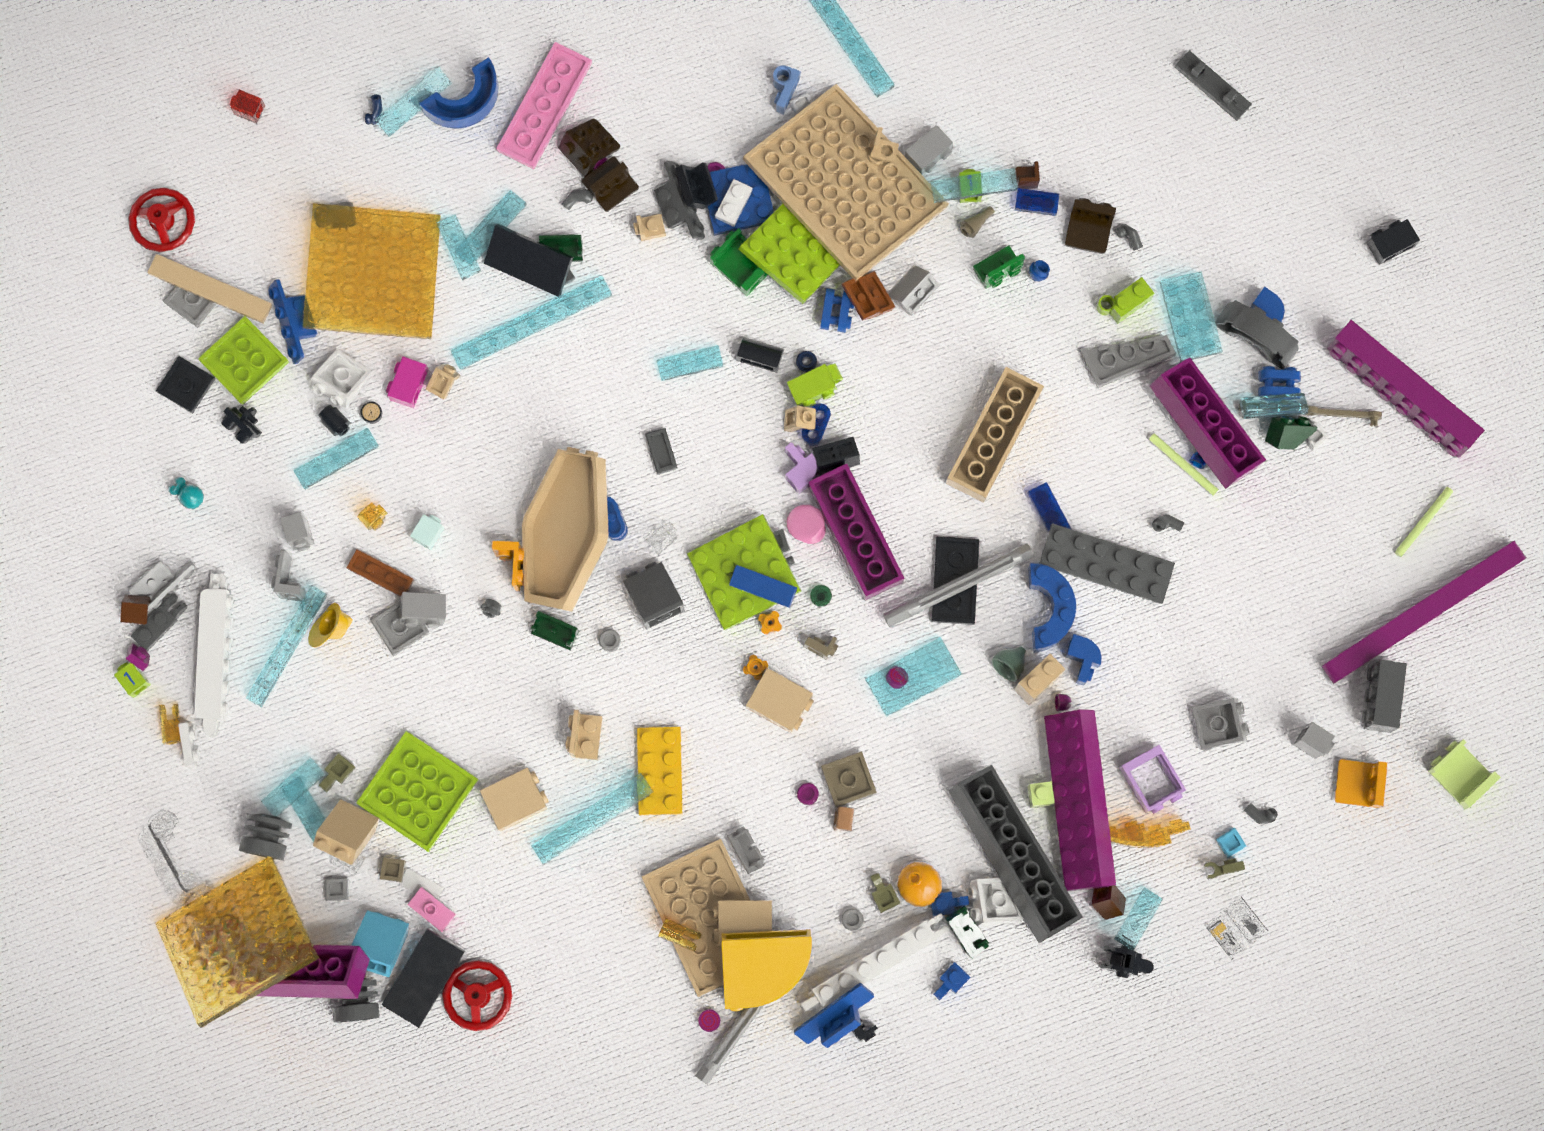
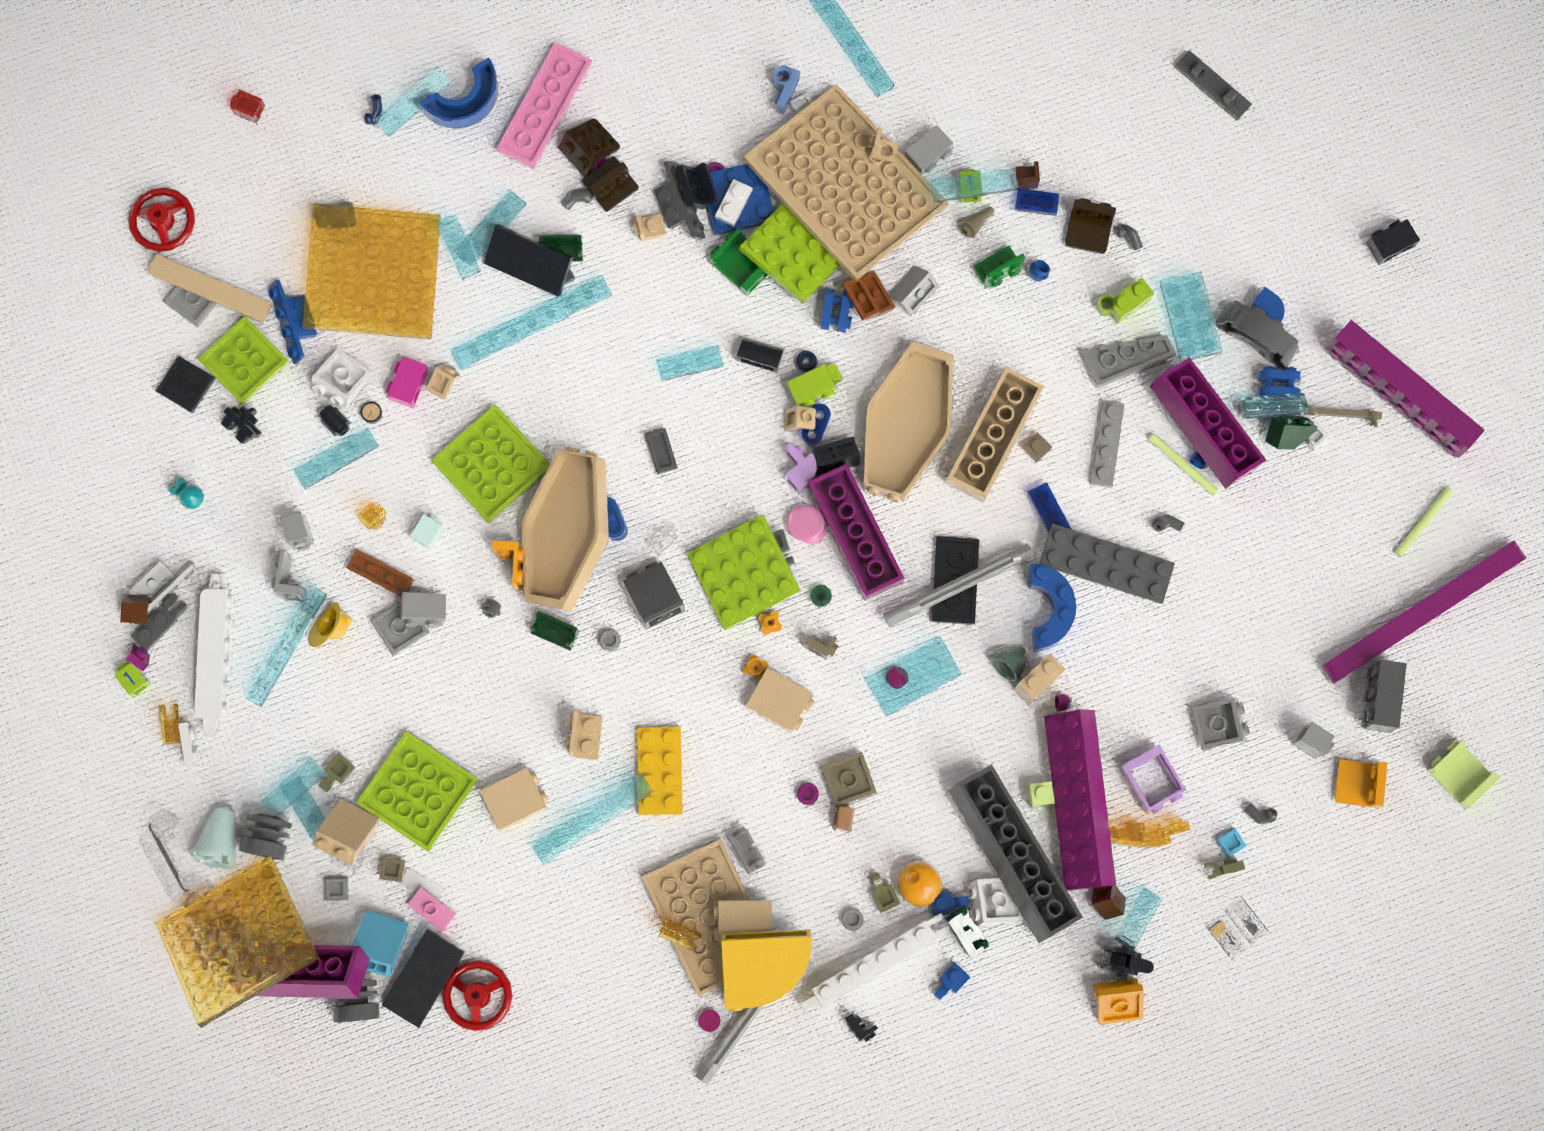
blue tile [729,565,797,608] -> none
blue bracket [794,983,874,1048] -> none
blue brick [1065,634,1102,686] -> none
none -> light aqua cone [191,805,236,869]
none -> lime plate [431,404,550,524]
none -> tan container [863,341,953,503]
none -> dark tan plate [1022,432,1052,463]
none -> light grey plate [1091,401,1125,488]
none -> light orange bracket [1094,978,1144,1025]

